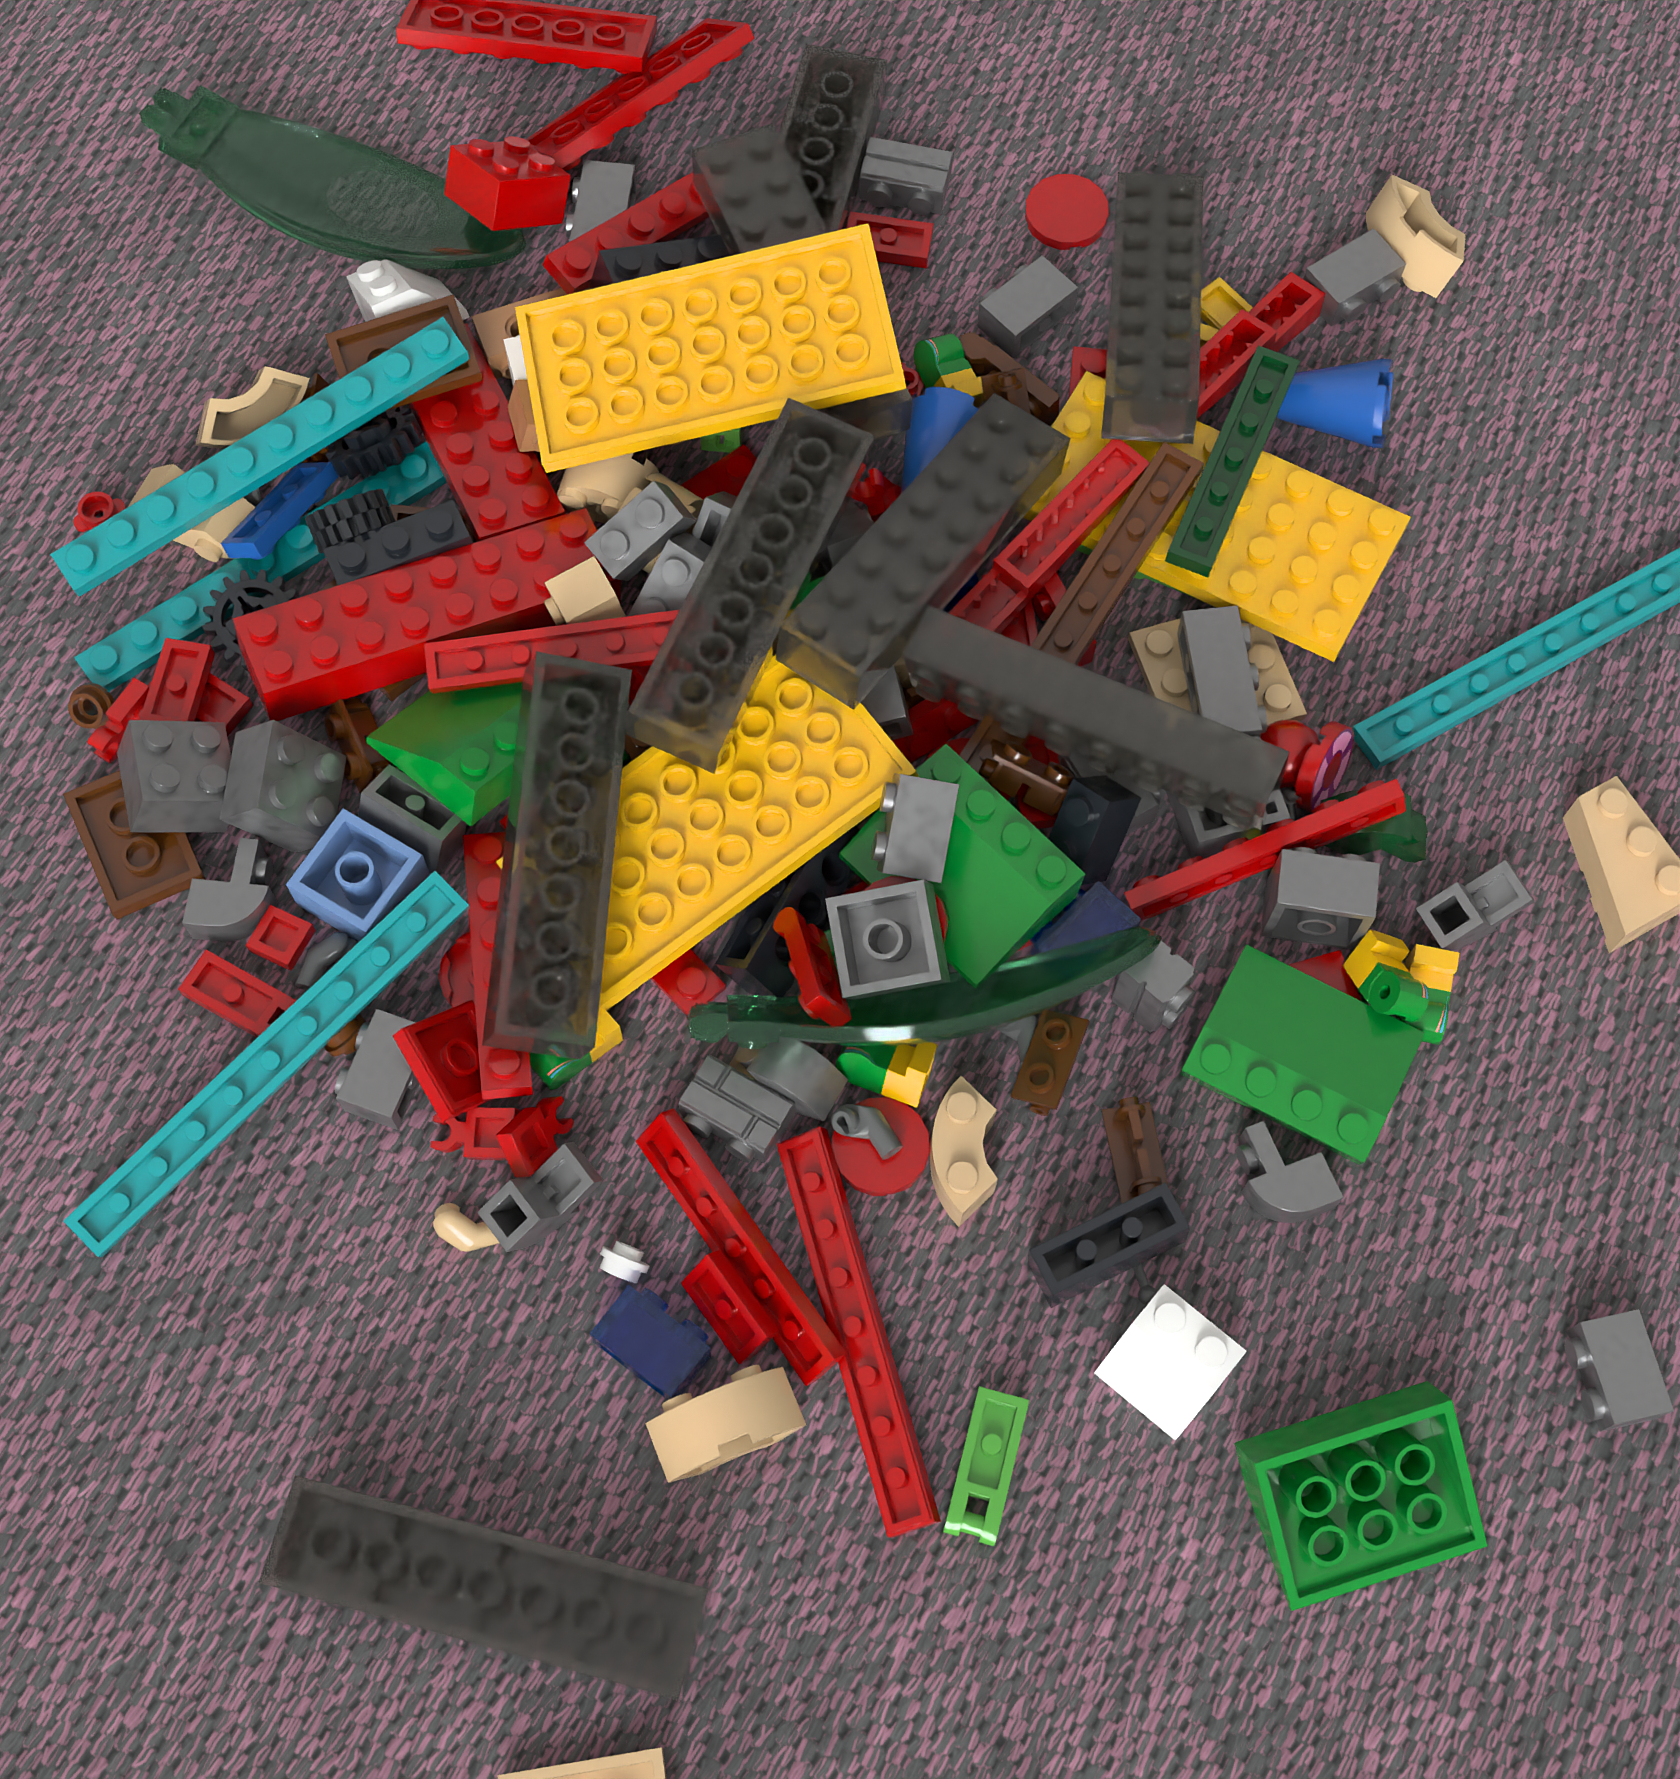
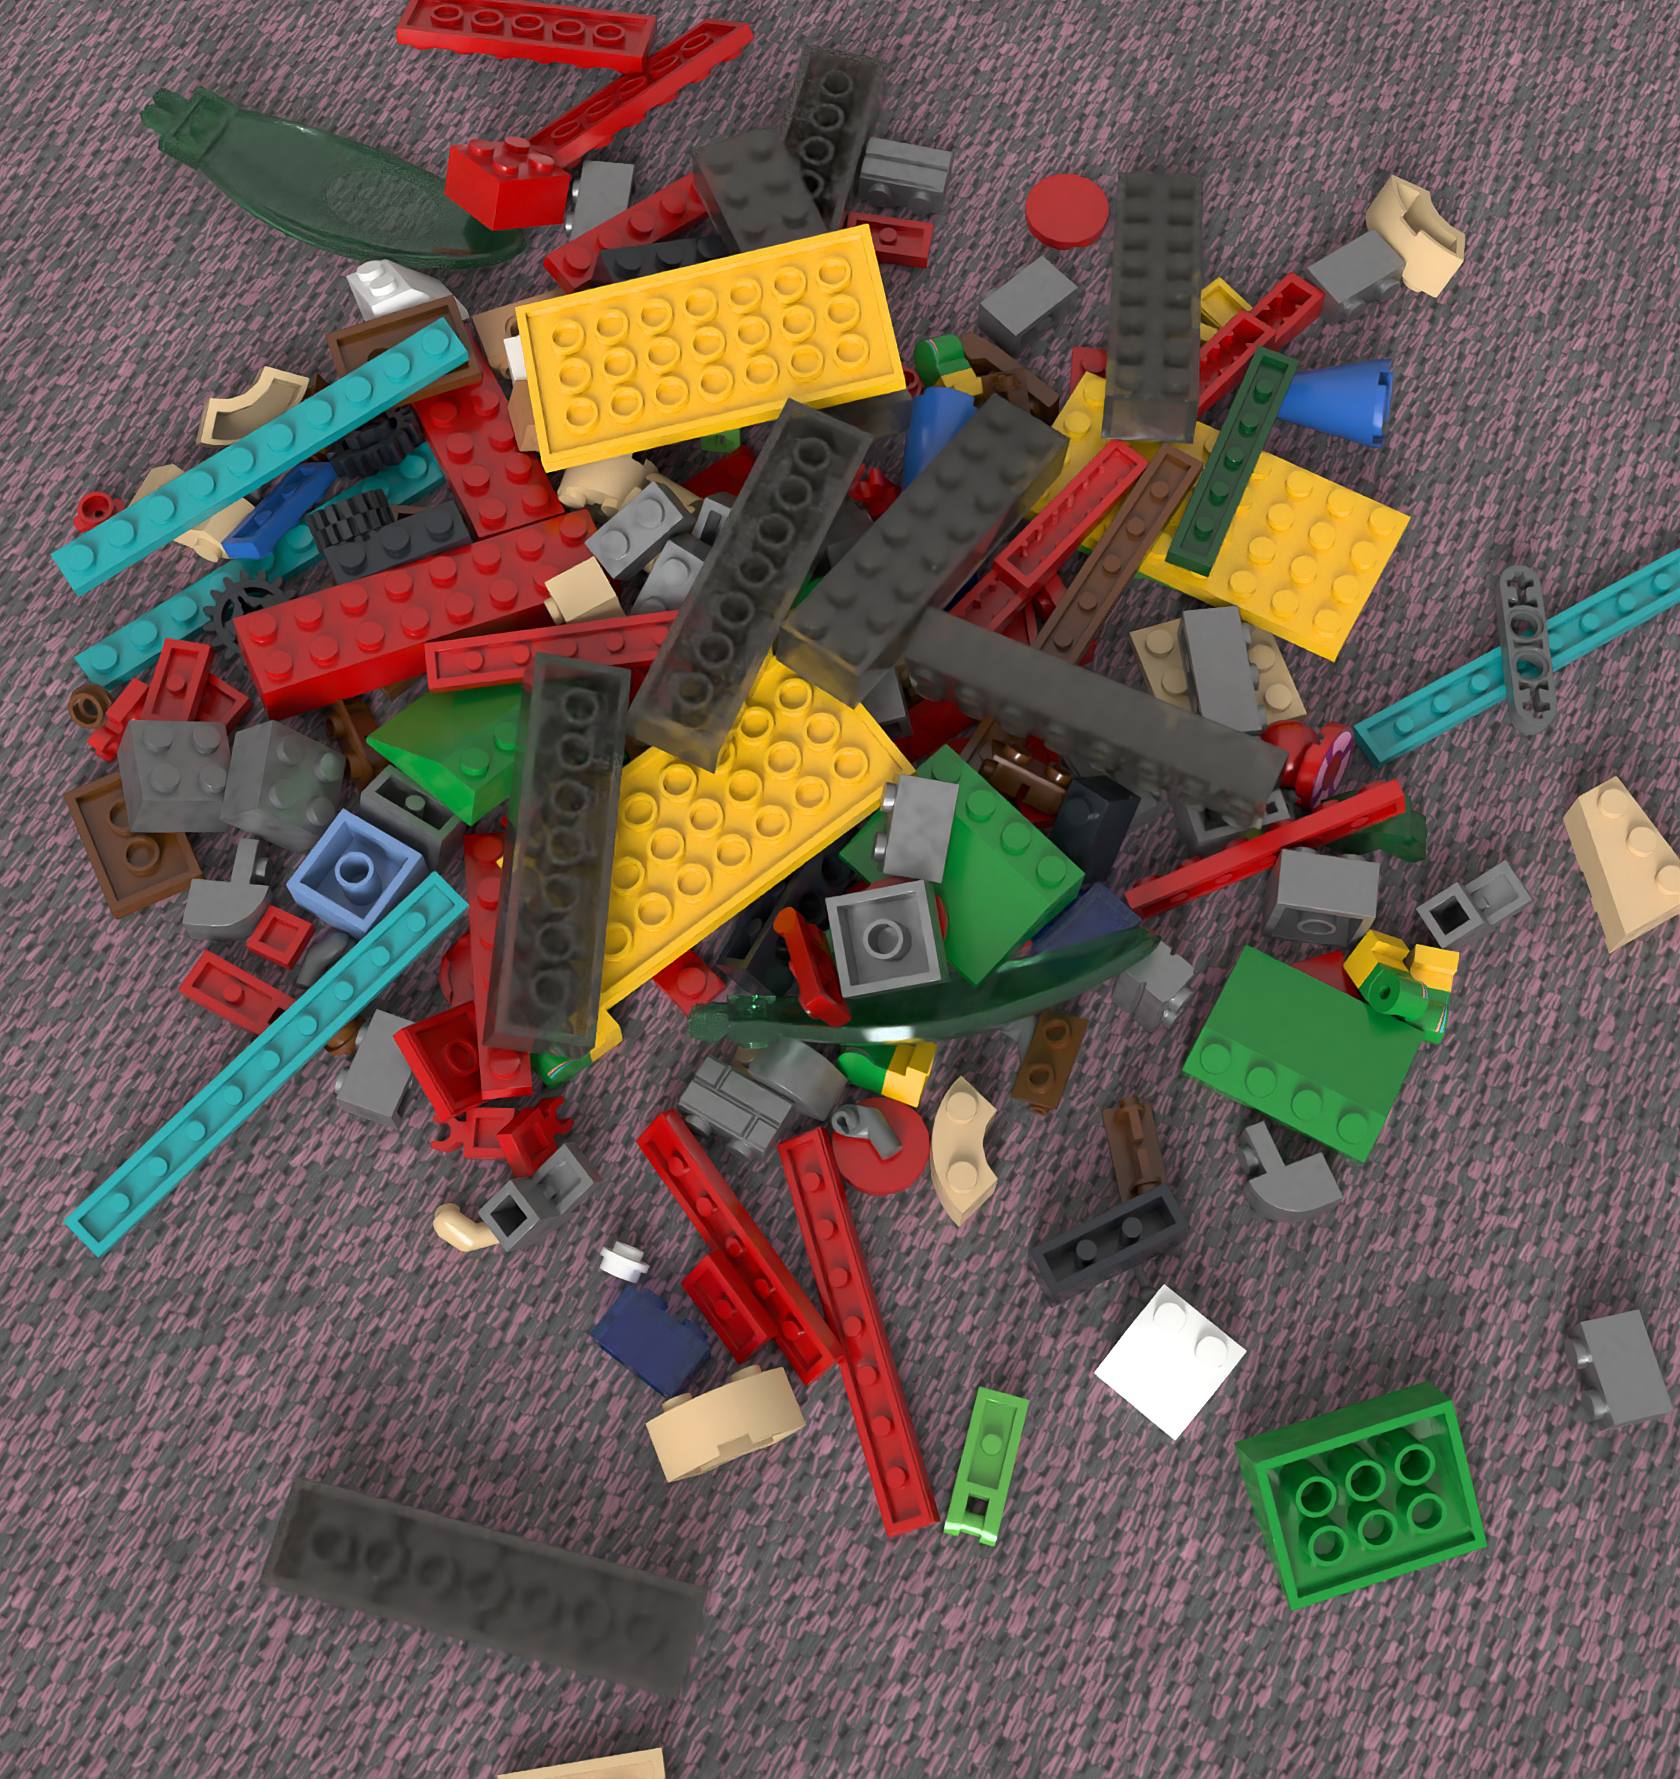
none -> dark grey beam [1494,565,1557,735]

